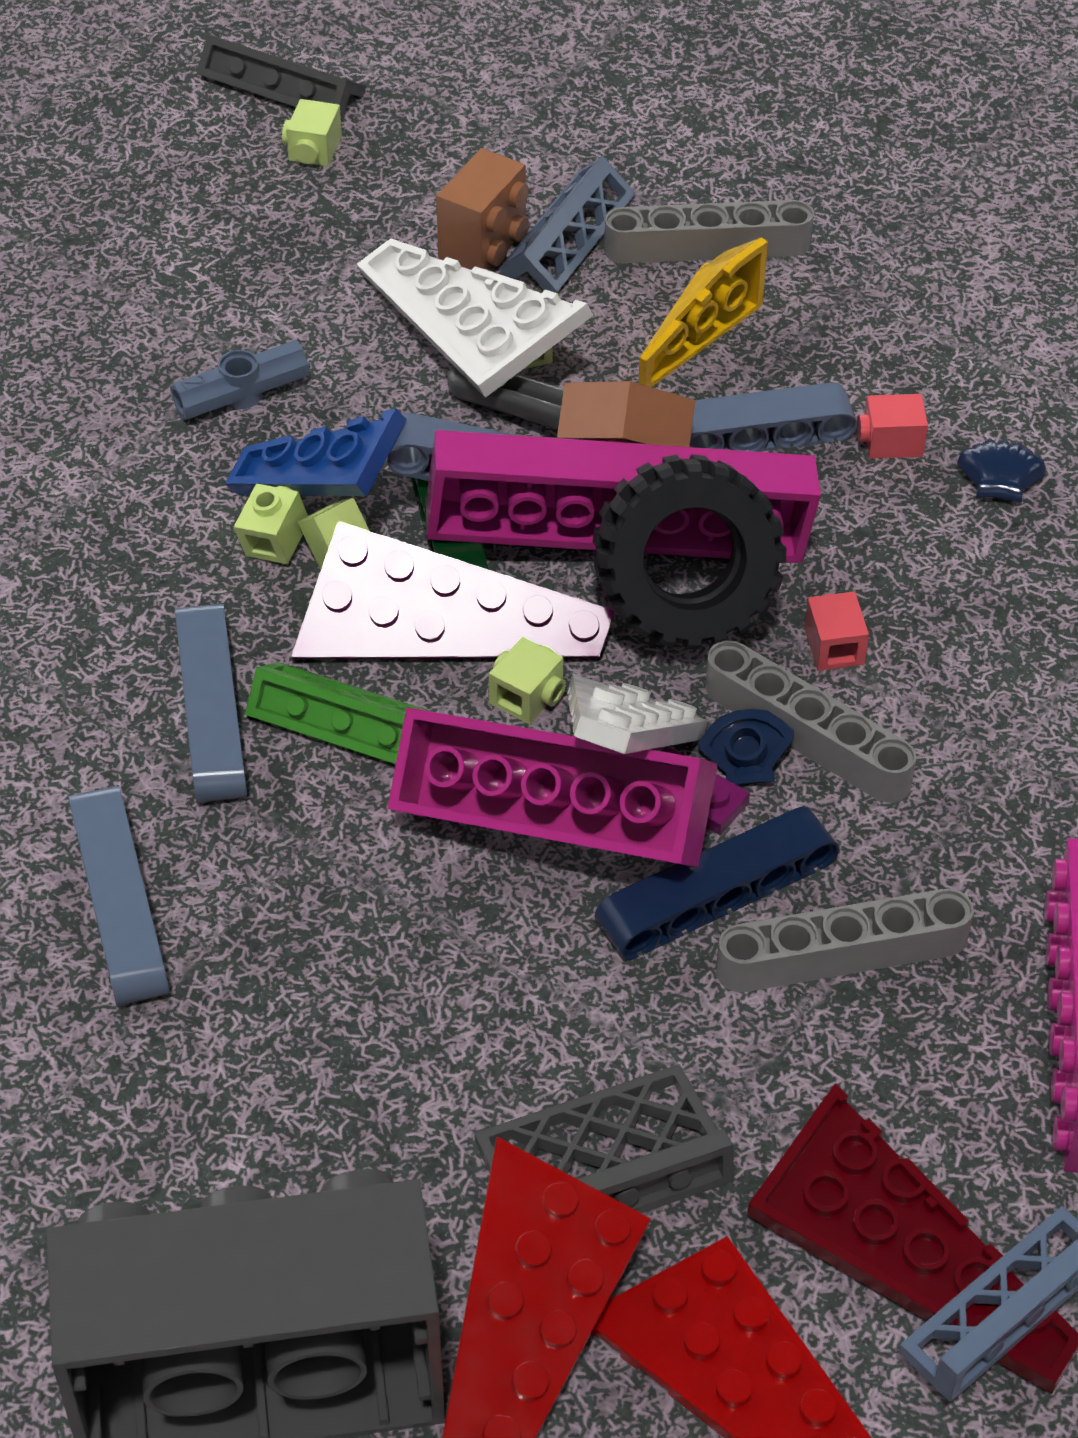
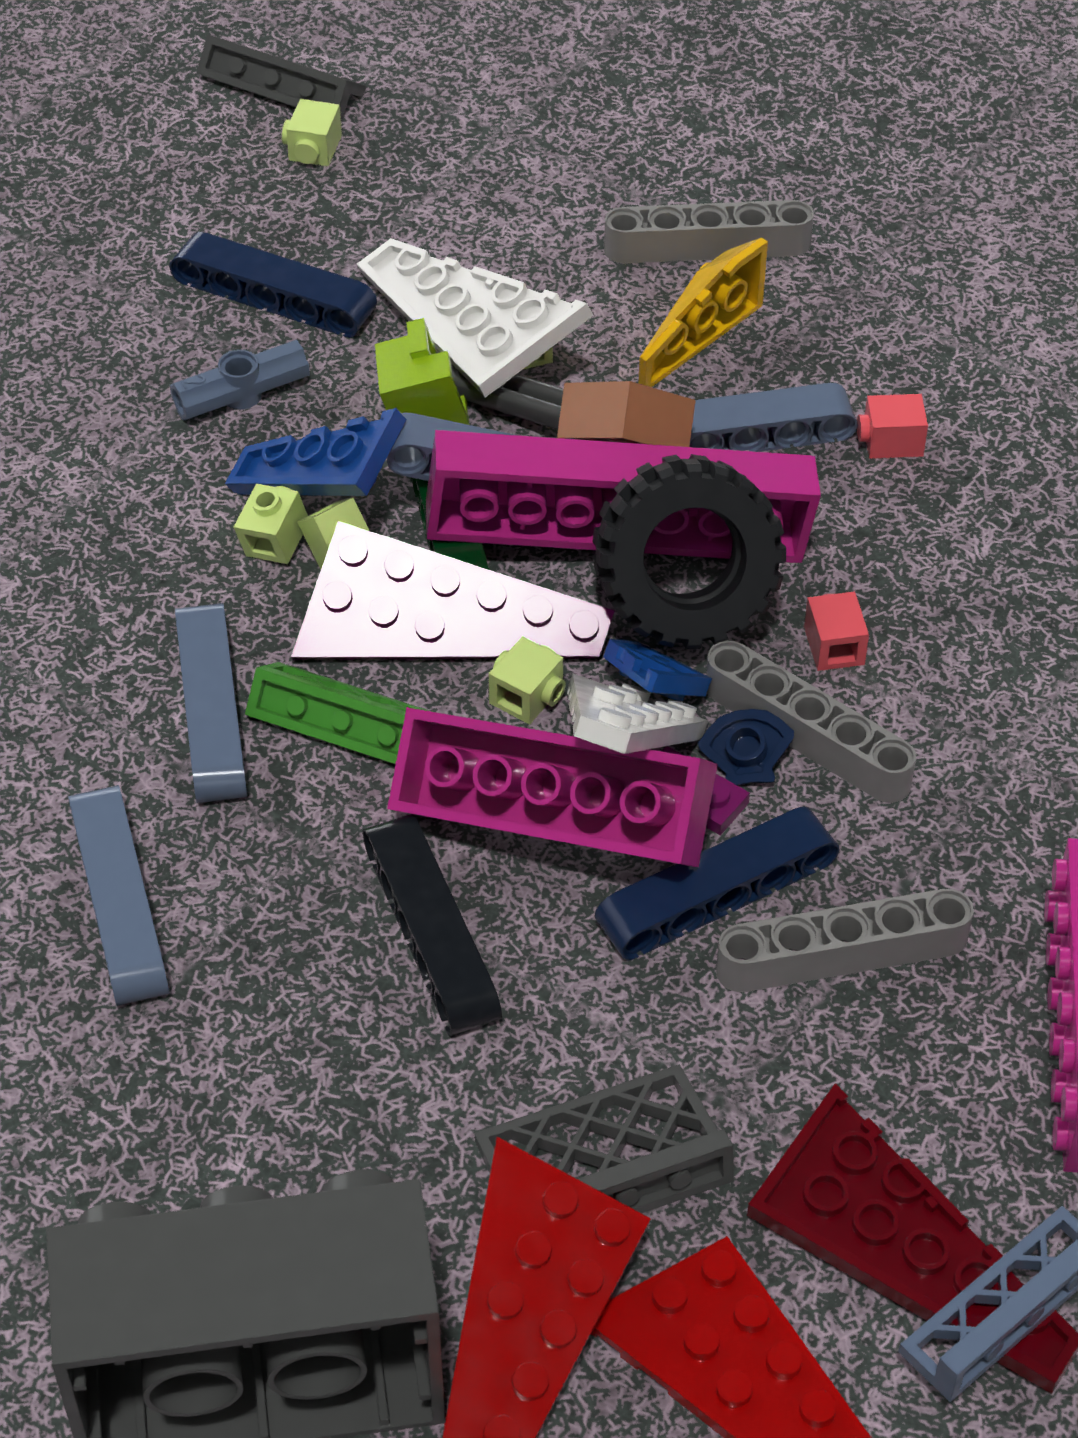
nougat brick [436,148,529,271] -> none
sand blue fence [498,155,635,293] -> none
dark blue animal [957,440,1046,502] -> none
none -> dark blue beam [169,231,377,338]
none -> black beam [362,814,502,1036]
none -> lime plate [375,318,470,425]
none -> blue wing [603,639,712,701]

